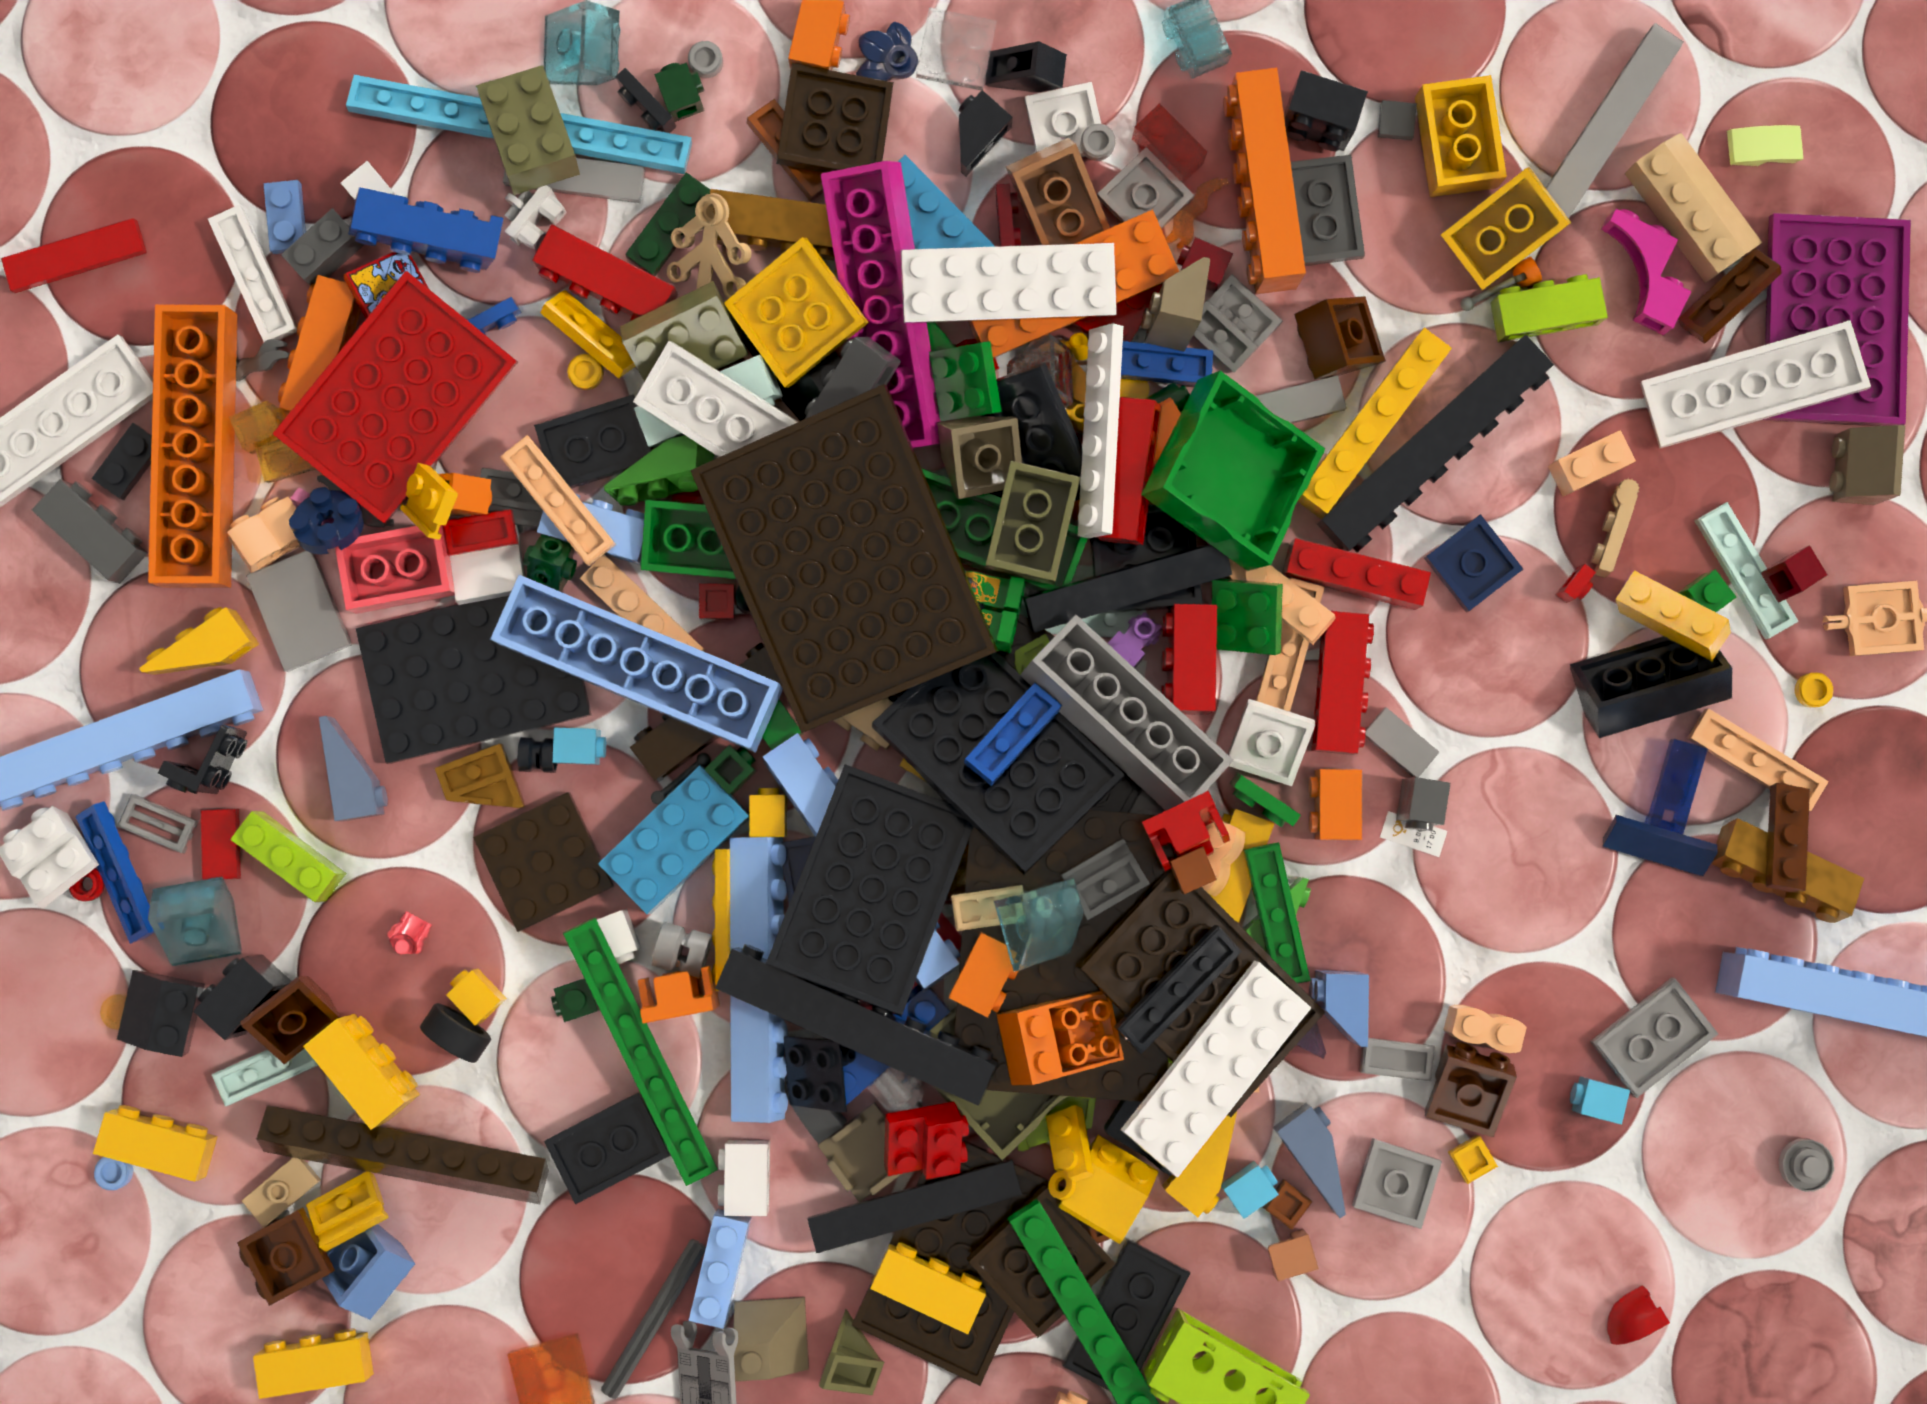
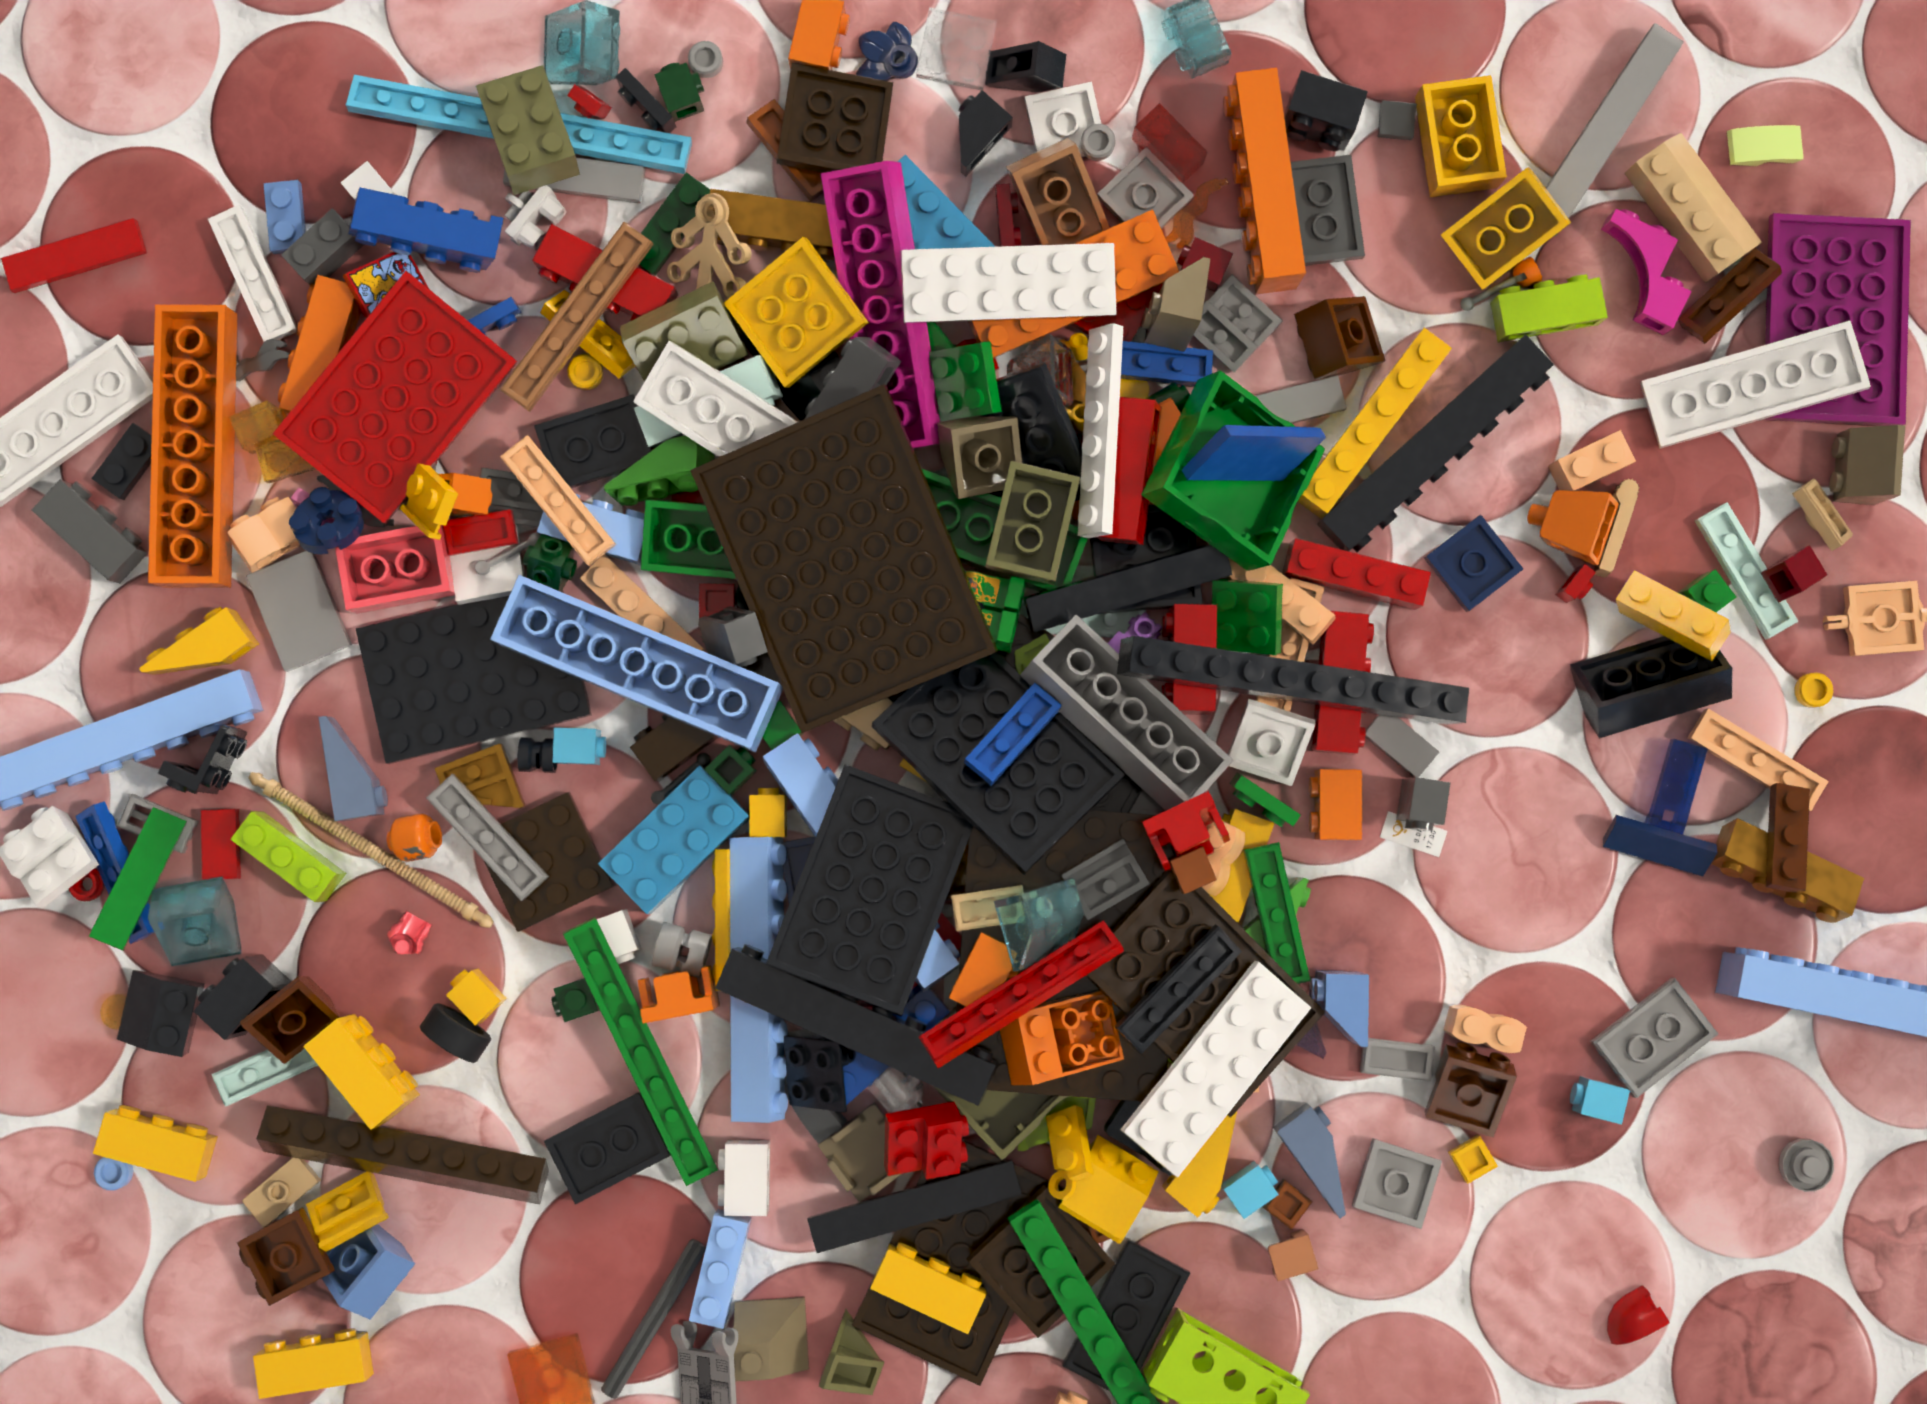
none -> green tile [89,807,187,951]
none -> tan hose [248,772,494,928]
none -> orange head [386,814,442,862]
none -> light grey tile [426,774,549,901]
none -> light grey hinge [475,533,540,575]
none -> medium nougat tile [500,222,654,412]
none -> red plate [567,84,612,119]
none -> dark grey hinge [698,606,768,667]
none -> red tile [919,920,1124,1068]
none -> black brick [1117,636,1469,725]
none -> blue tile [1182,425,1326,481]
none -> orange torso [1527,490,1619,566]
none -> tan plate [1792,478,1853,551]

